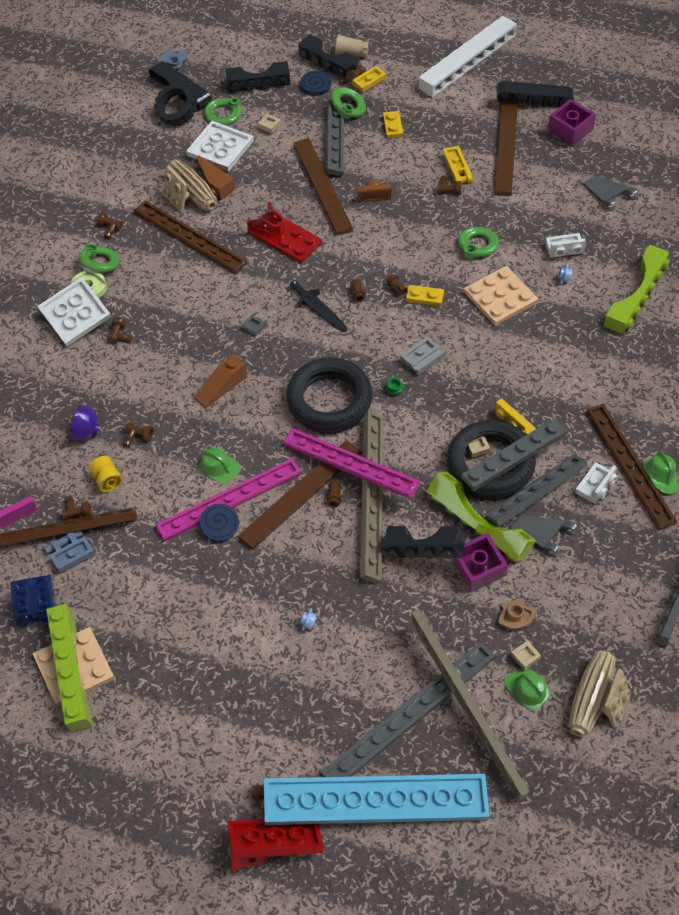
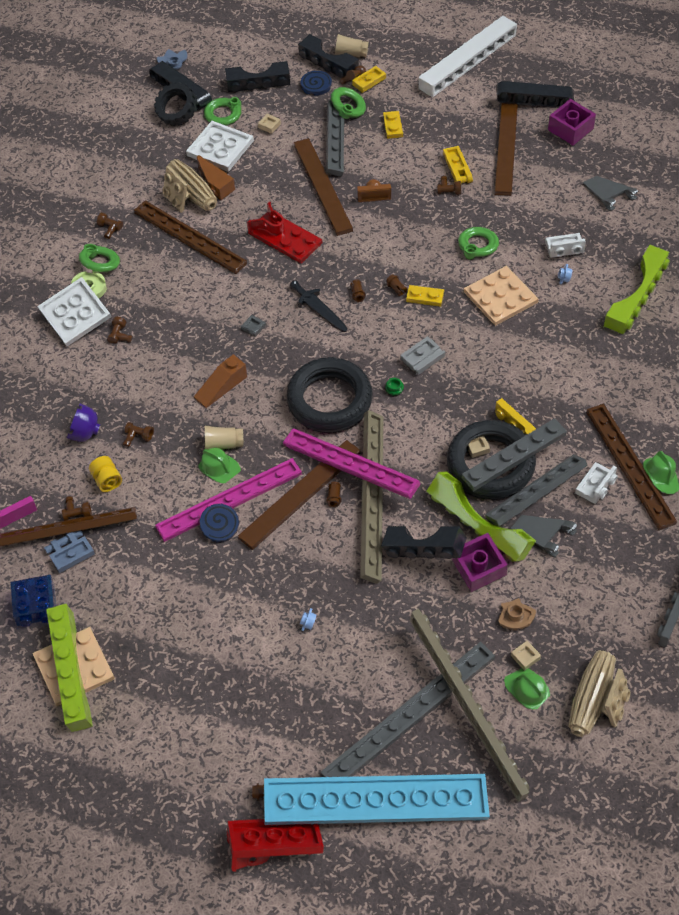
none -> tan plant [205,426,243,450]

